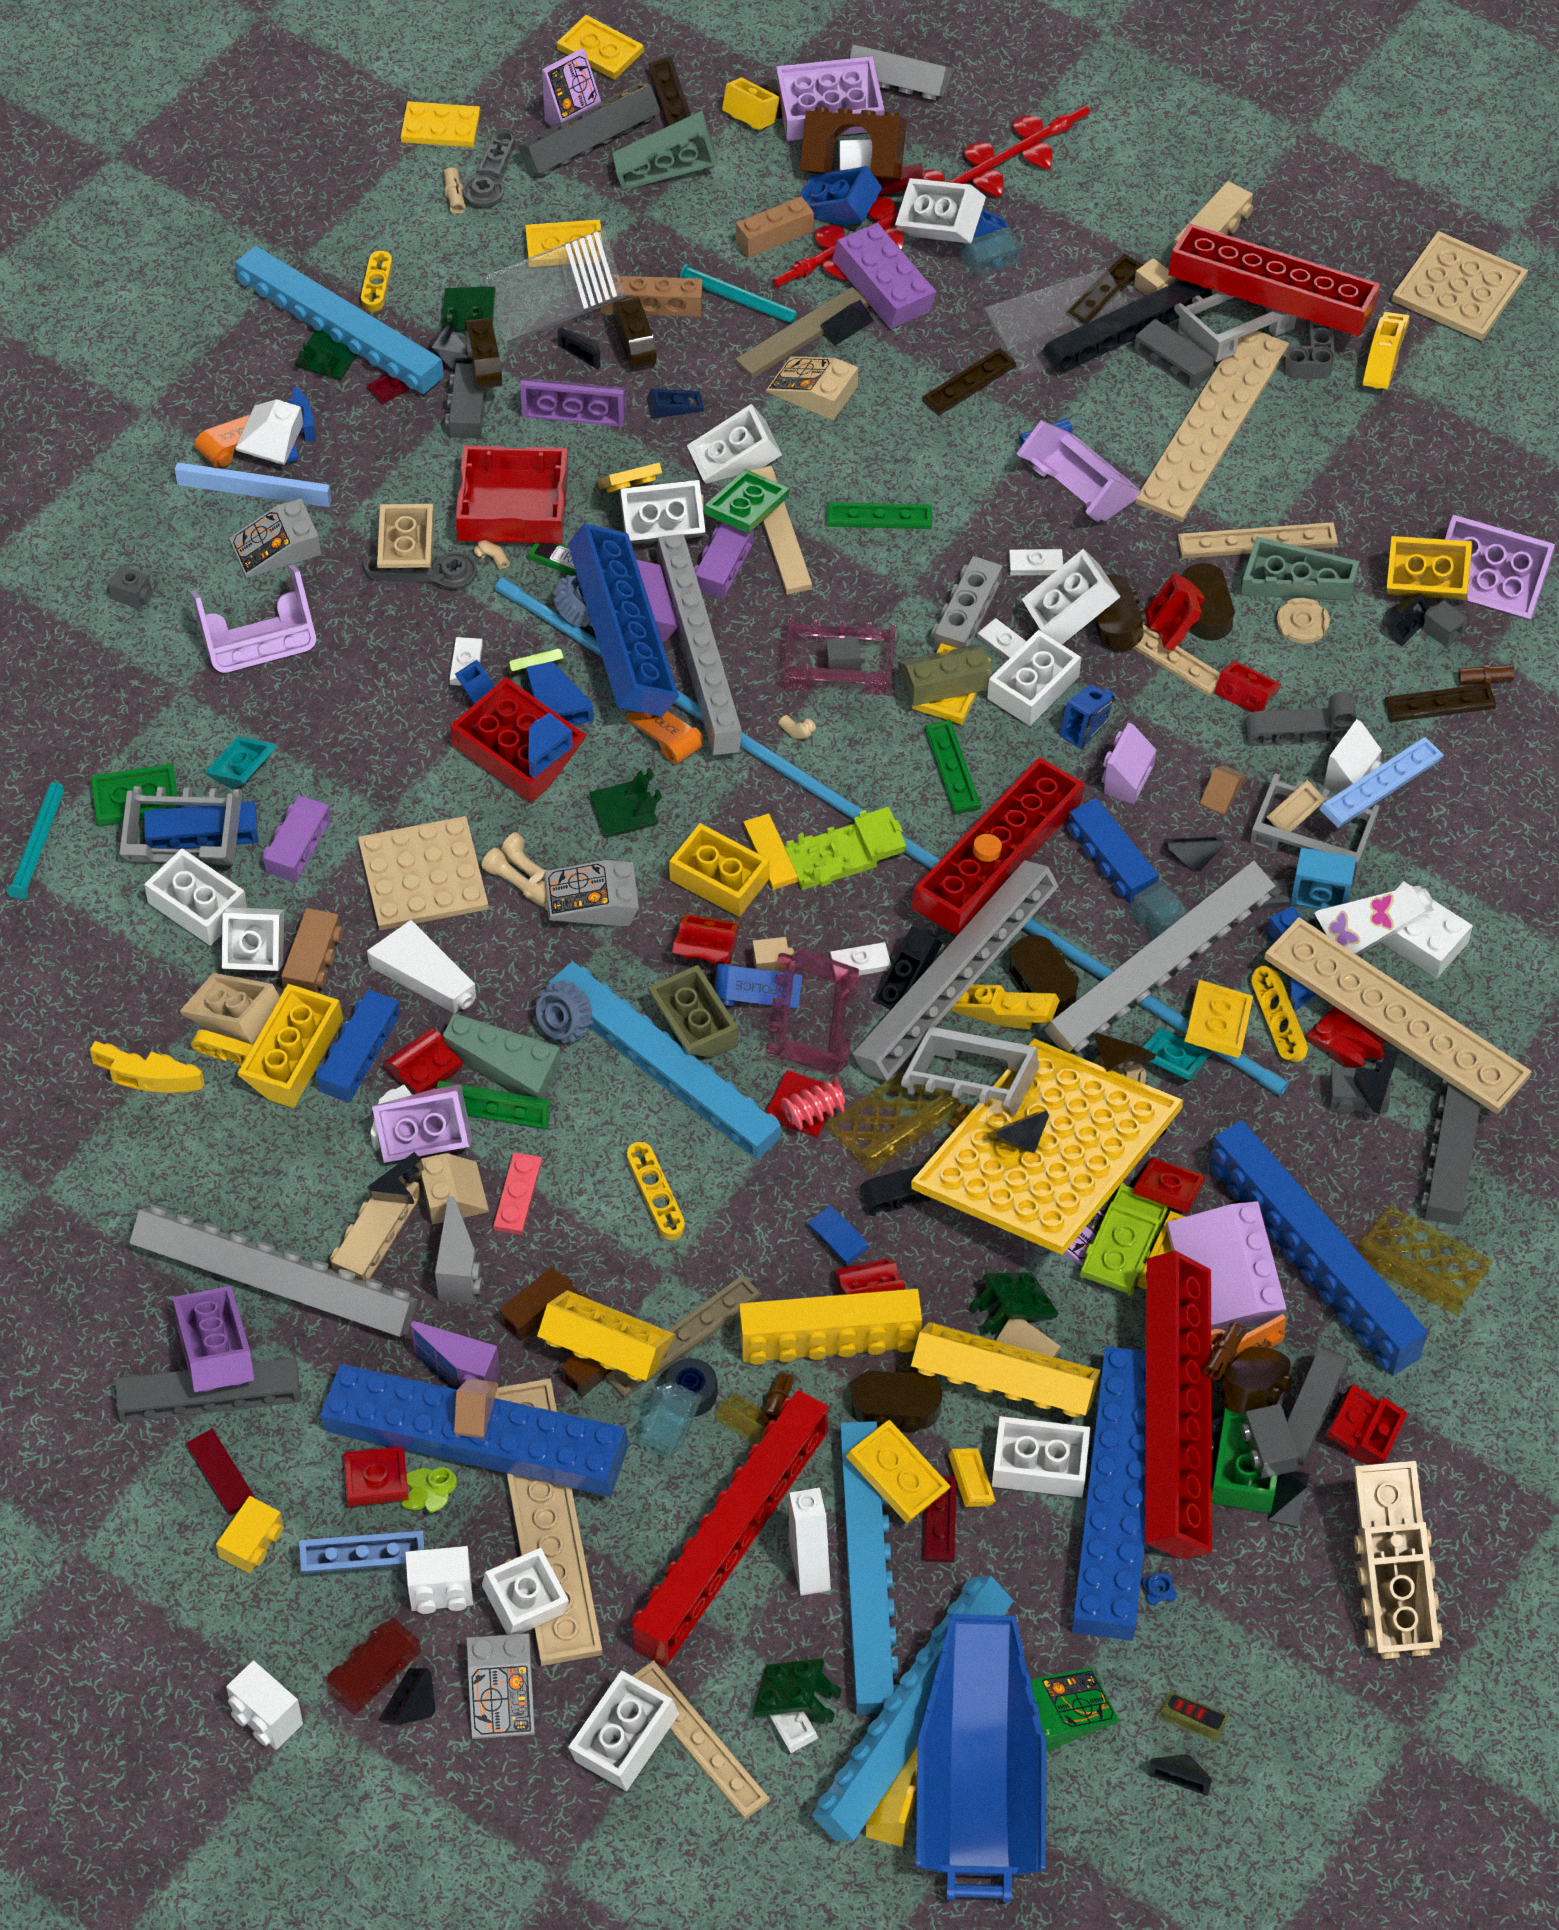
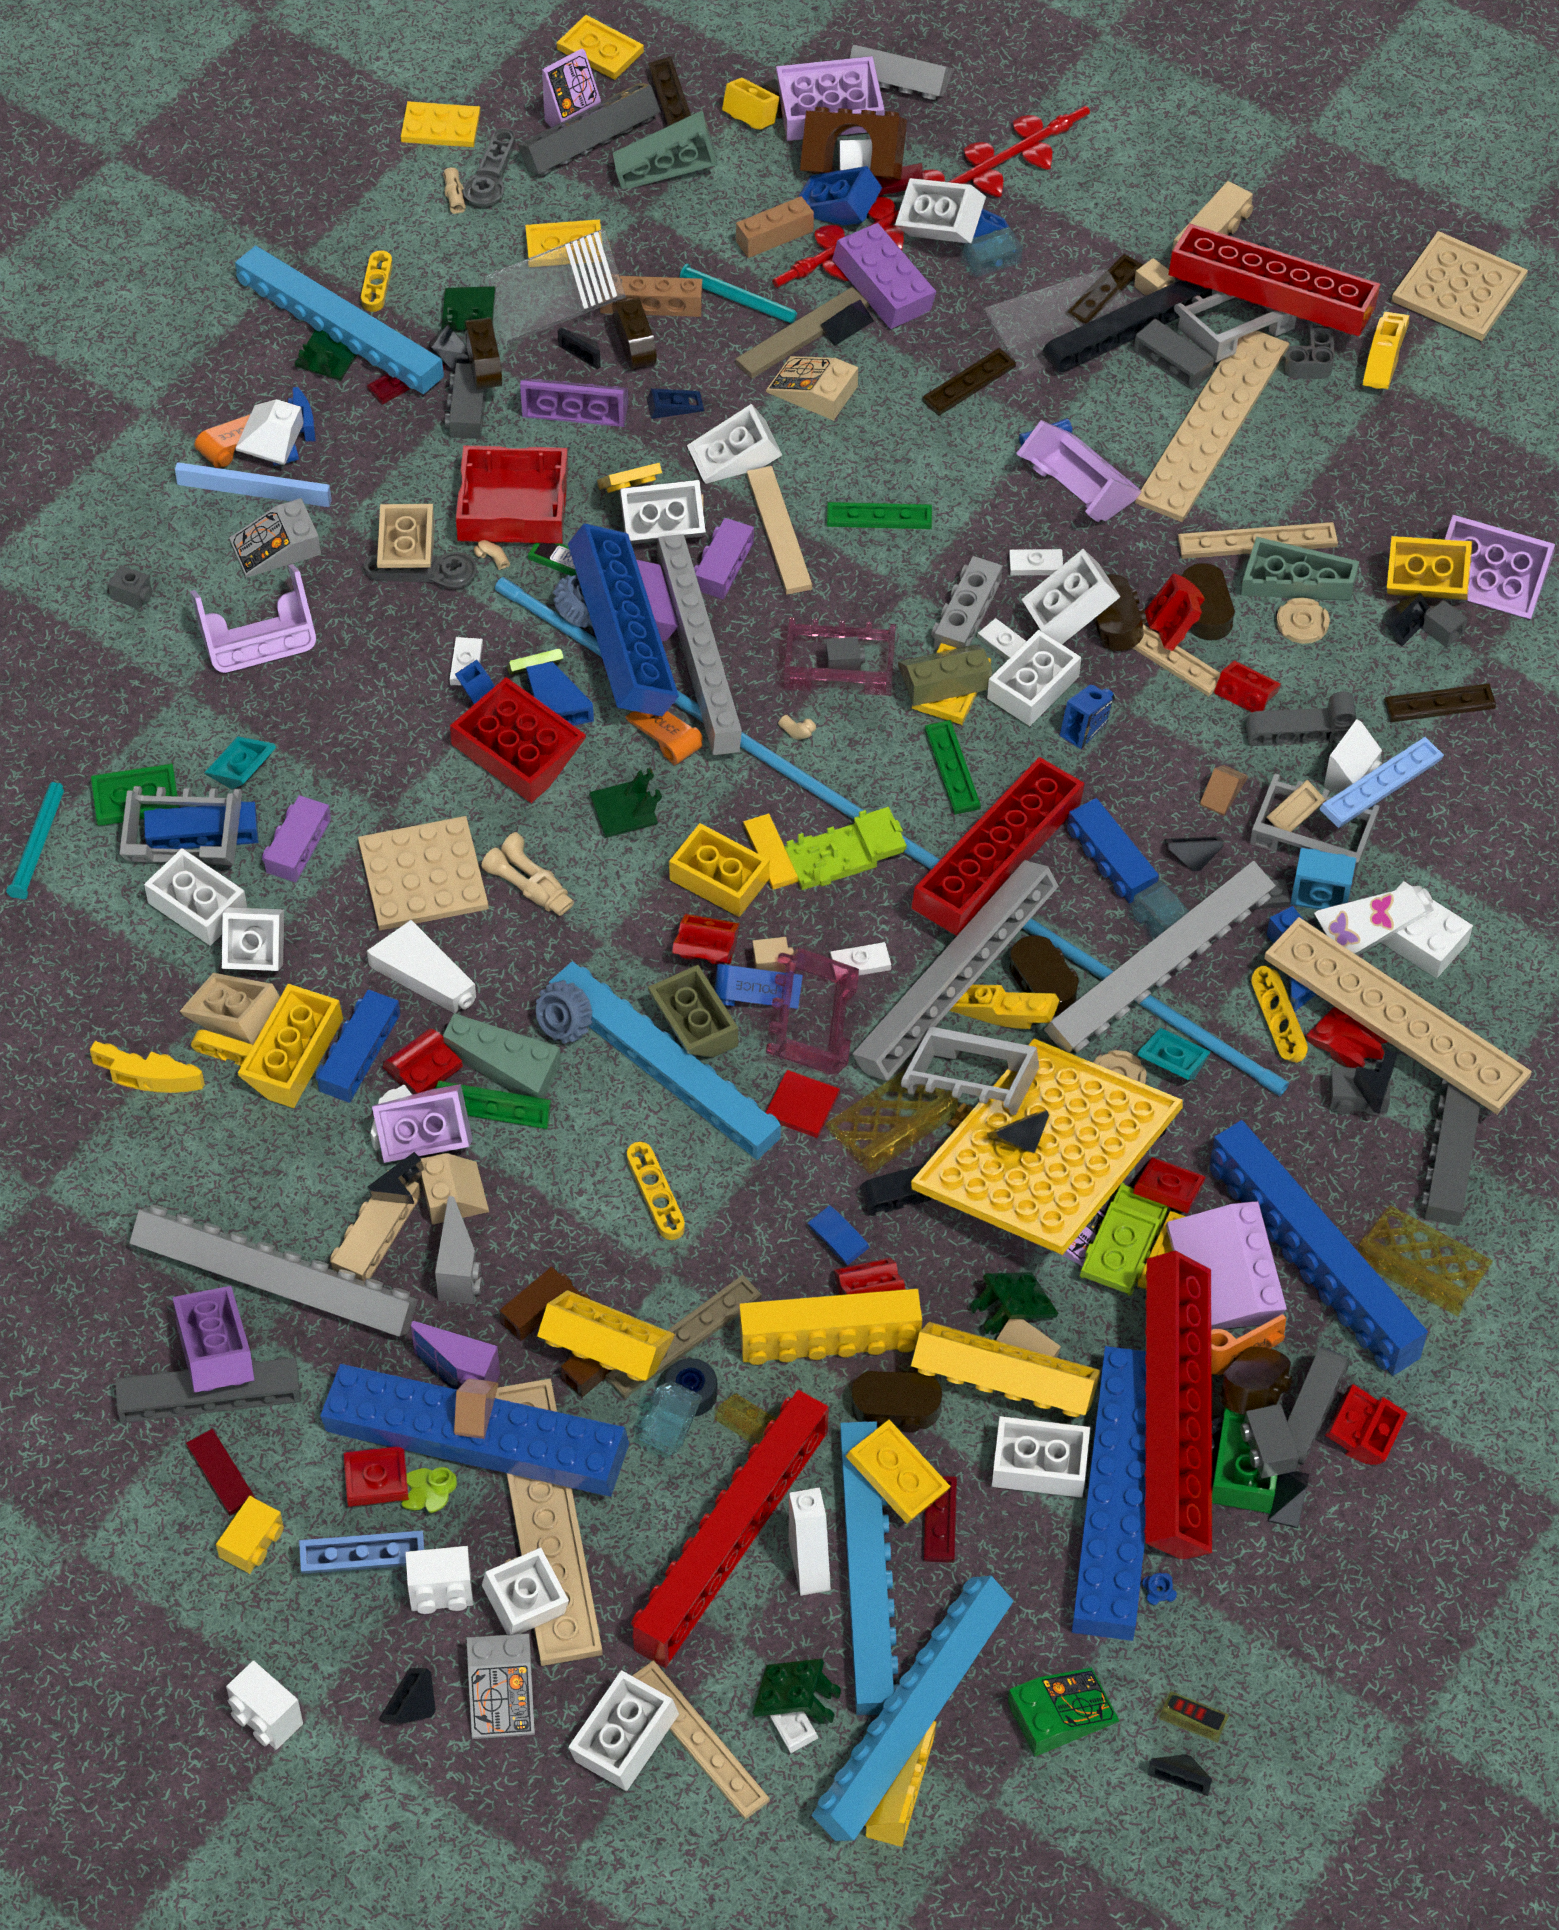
medium nougat brick [281,908,344,993] -> none
clear red brick [326,1617,421,1716] -> none
coral plate [494,1152,542,1235] -> none
blue slope [529,713,573,779] -> none
light grey slope [544,860,639,926] -> none
green plate [704,469,790,533] -> none
reddish brown axle [761,1372,794,1424] -> none
coral piece [781,1078,845,1130] -> none
black slope [873,926,943,1010] -> none
blue windscreen [916,1614,1046,1902] -> none
yellow tile [948,1448,996,1507] -> none
orange tile [973,834,1002,862] -> none
dark brown slope [1095,1033,1156,1072] -> none
lavender slope [1101,723,1156,805] -> none
yellow plate [1184,980,1253,1058] -> none
reddish brown pin [1203,1322,1246,1380] -> none
tan wedge [1353,1461,1442,1659] -> none
reddish brown pin [1458,664,1515,685] -> none

